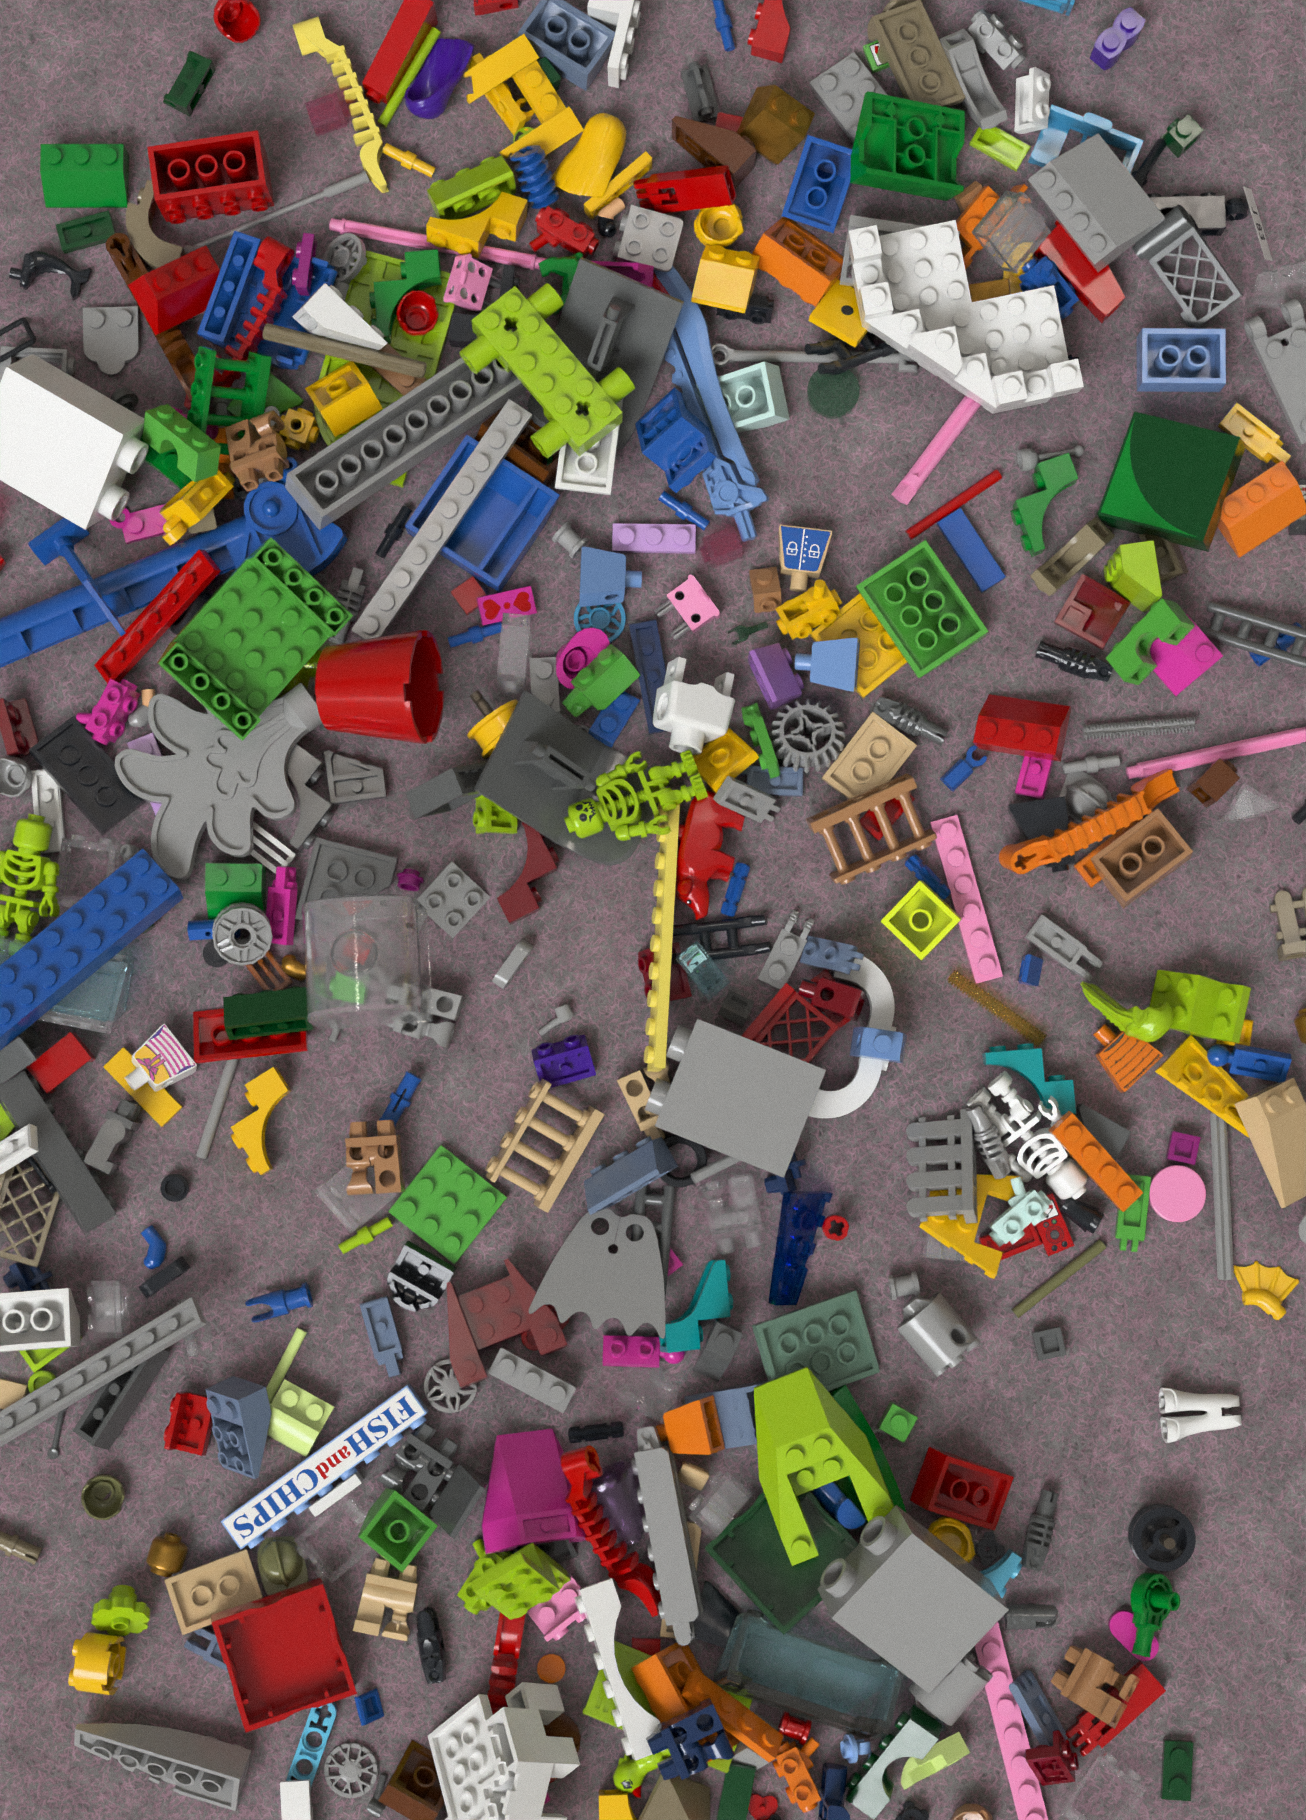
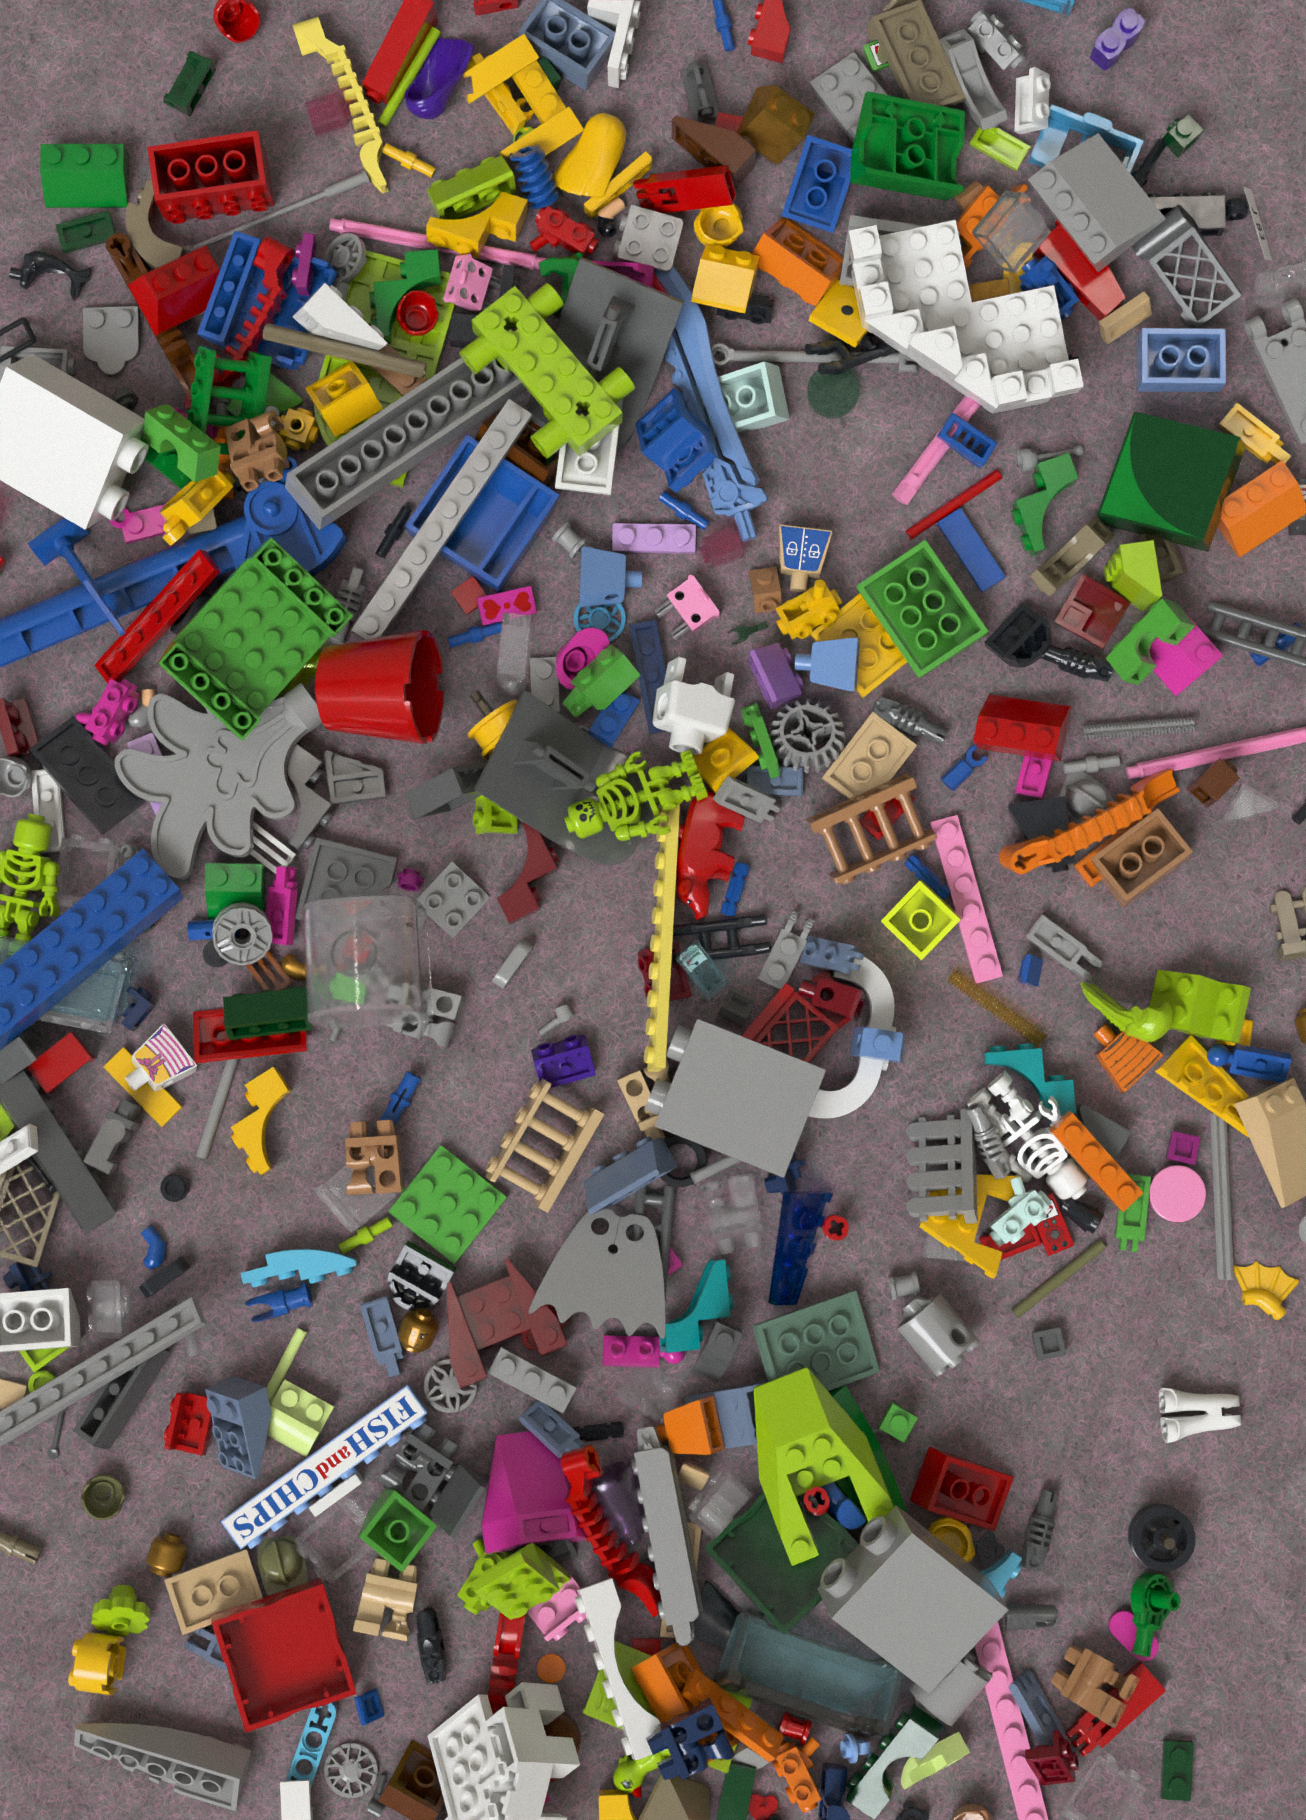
none -> dark blue bracket [121,986,156,1031]
none -> medium azure slope [240,1249,359,1288]
none -> pearl gold head [398,1308,439,1353]
none -> sand blue hinge [519,1400,583,1459]
none -> red bush [803,1487,830,1516]
none -> blue slope [937,412,998,468]
none -> black slope [984,603,1052,668]
none -> tan tile [1099,292,1152,344]

